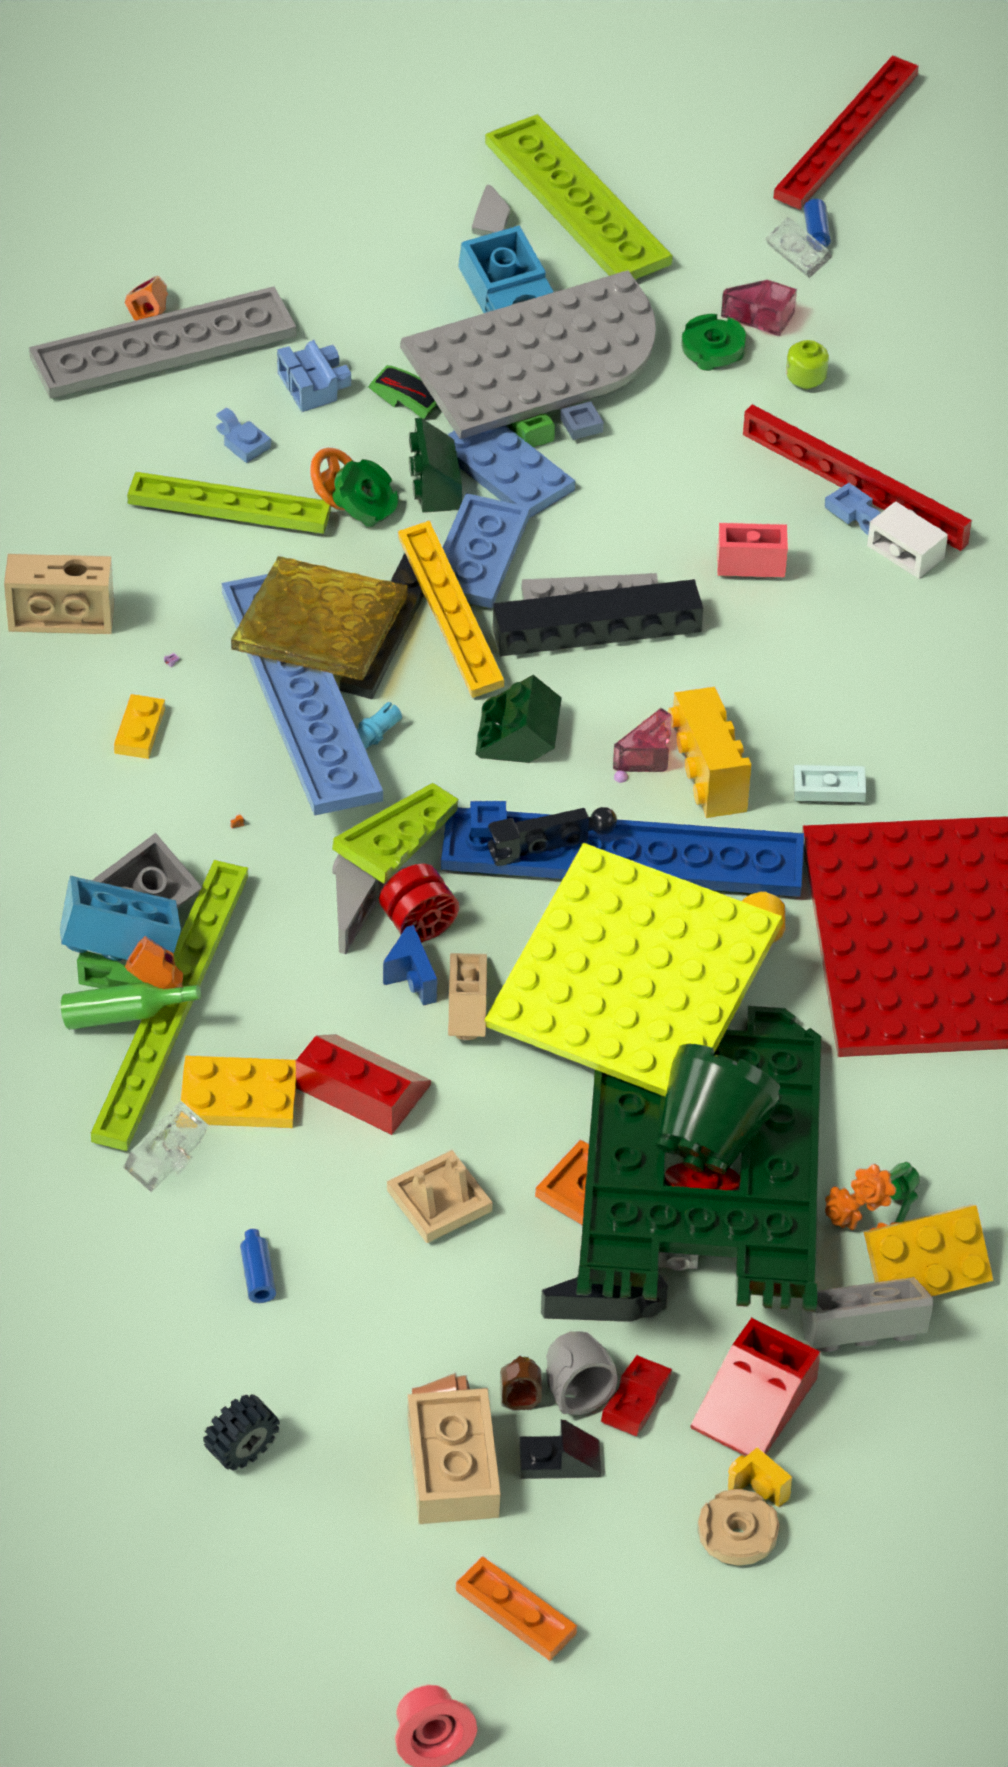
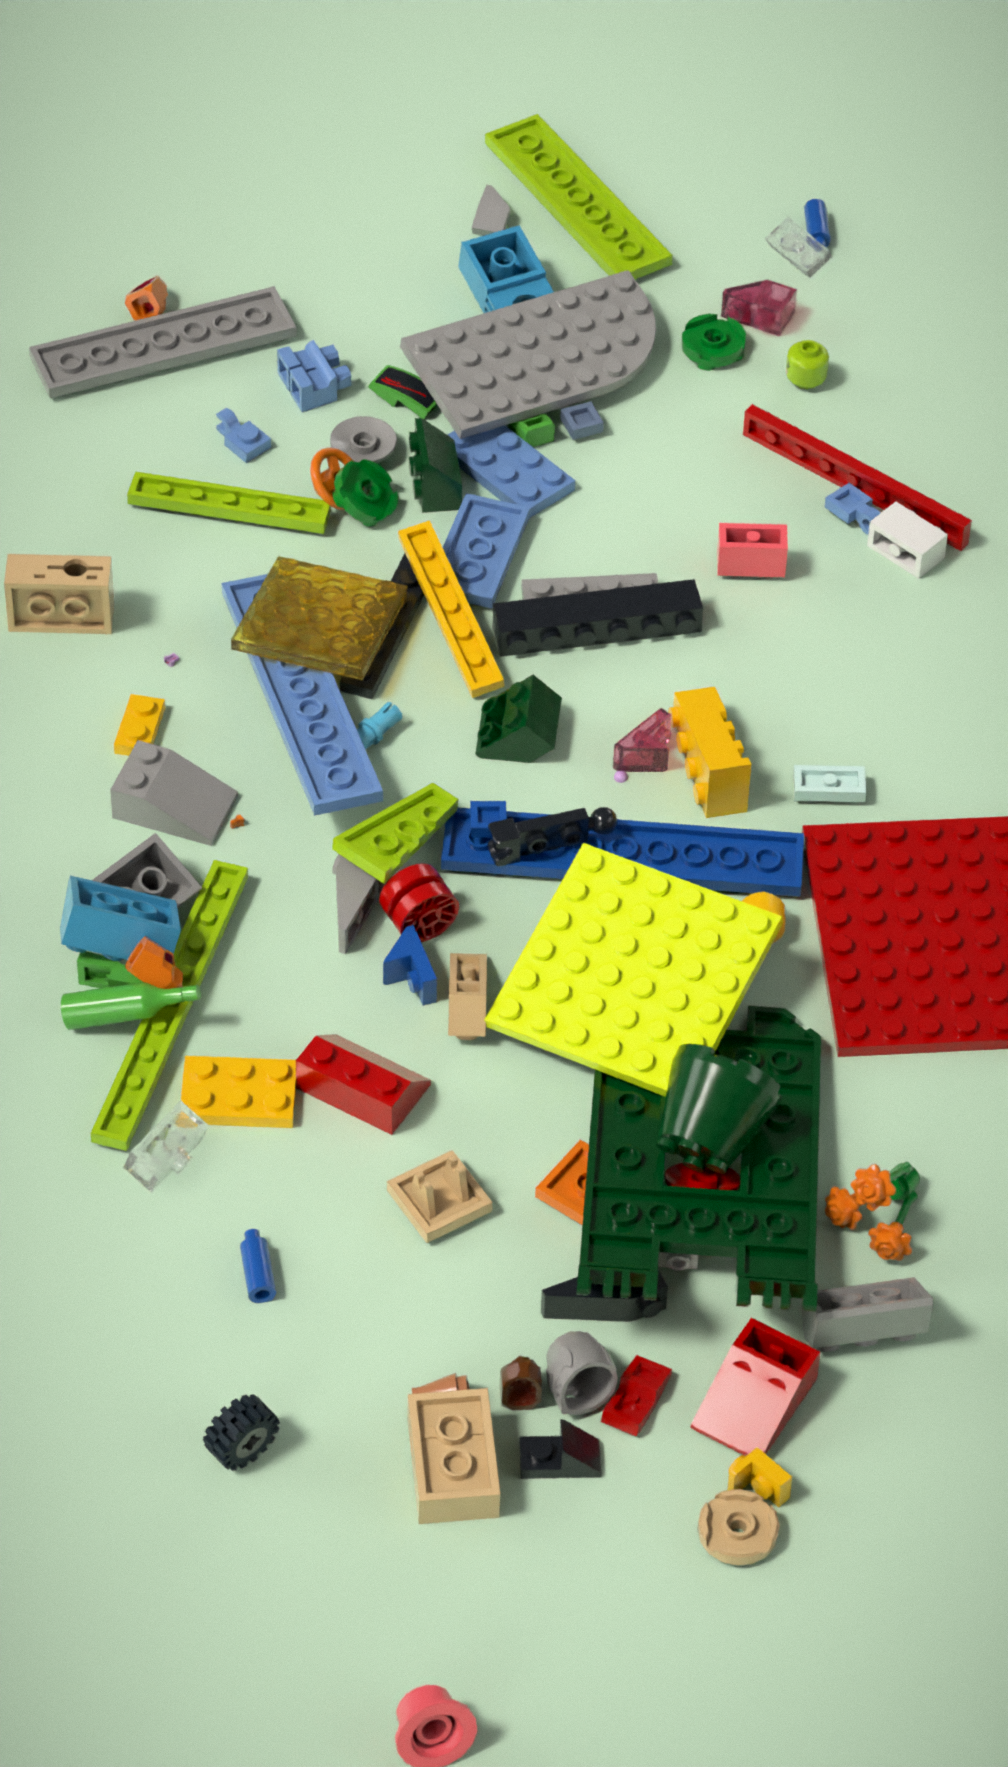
orange plate [456,1556,577,1661] -> none
red plate [773,55,919,210] -> none
yellow plate [864,1204,994,1296] -> none
none -> light grey slope [110,740,238,846]
none -> light grey dish [330,416,396,463]

